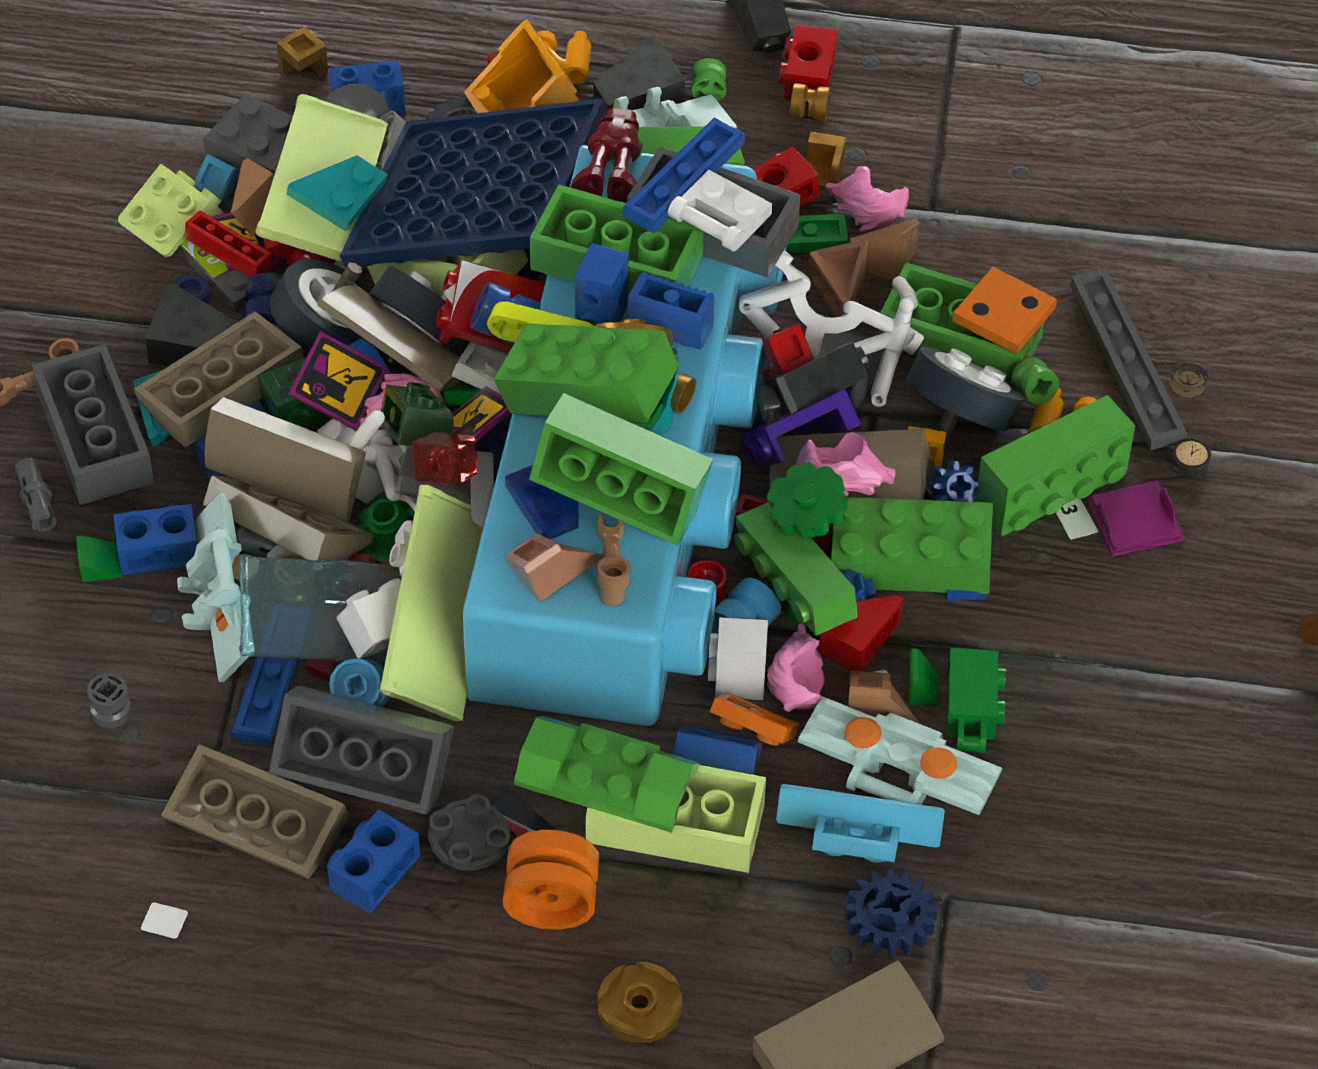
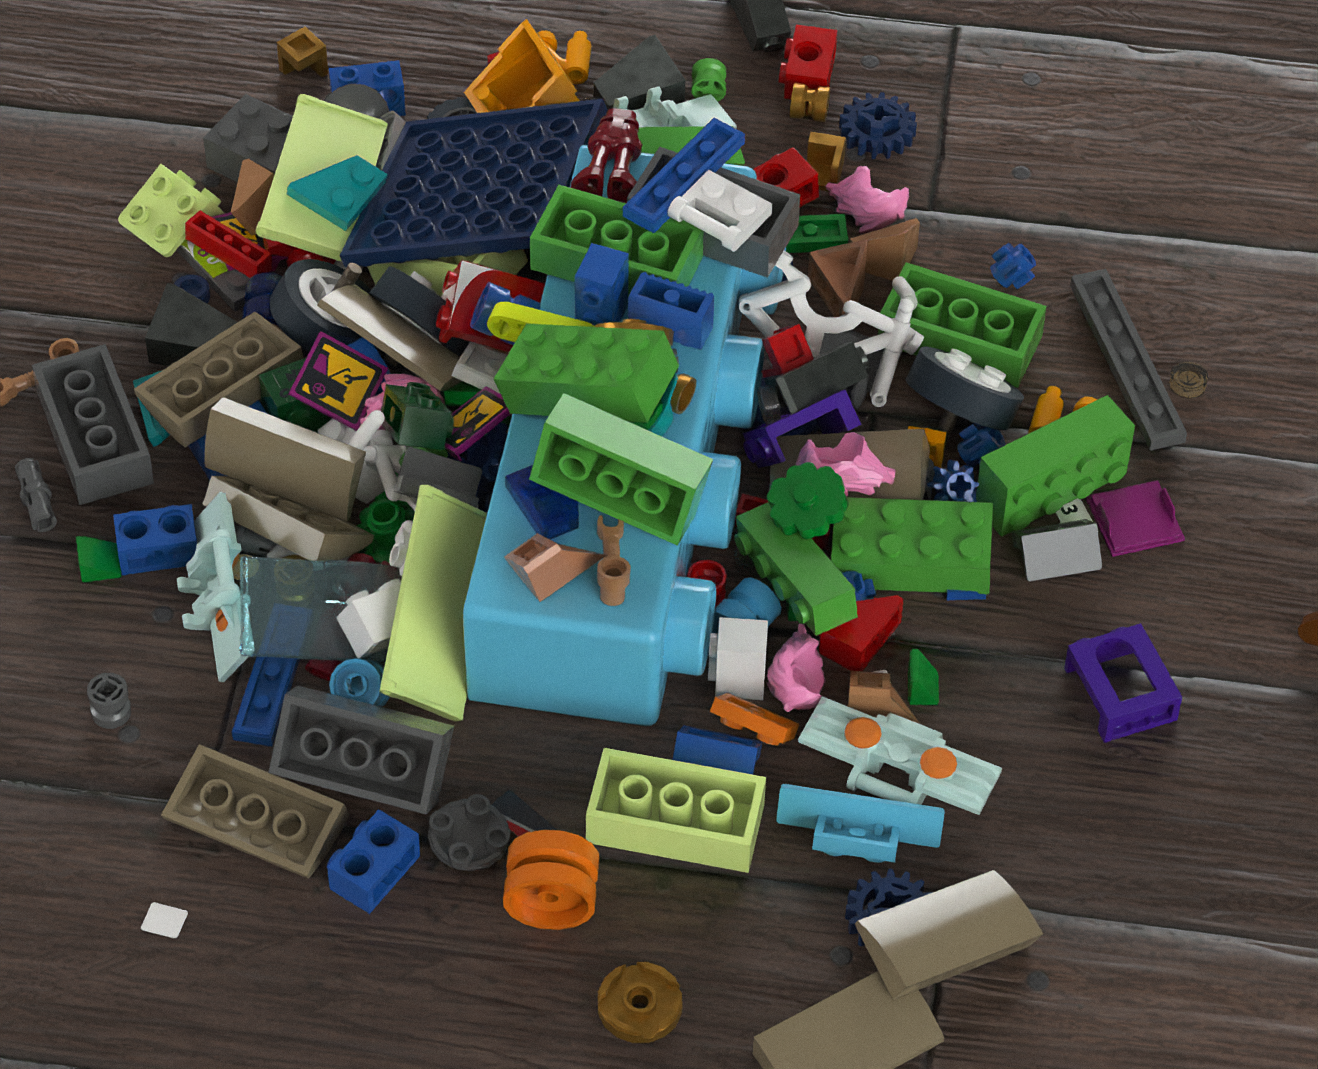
dark azure tile [194,154,240,203] -> none
clear red brick [412,432,478,485] -> none
white sticker [471,451,494,528] -> none
bright green piece [514,716,699,833] -> none
green brick [946,648,1006,753] -> none
orange tile [952,267,1057,354] -> none
bright green wheel [1012,357,1059,404] -> none
tile [1171,439,1211,477] -> none
none -> dark blue gear [839,92,917,159]
none -> dark tan slope [855,870,1043,1000]
none -> blue gear [957,423,1005,467]
none -> blue gear [990,243,1036,289]
none -> panel [1011,519,1102,581]
none -> dark purple panel [1064,623,1182,743]

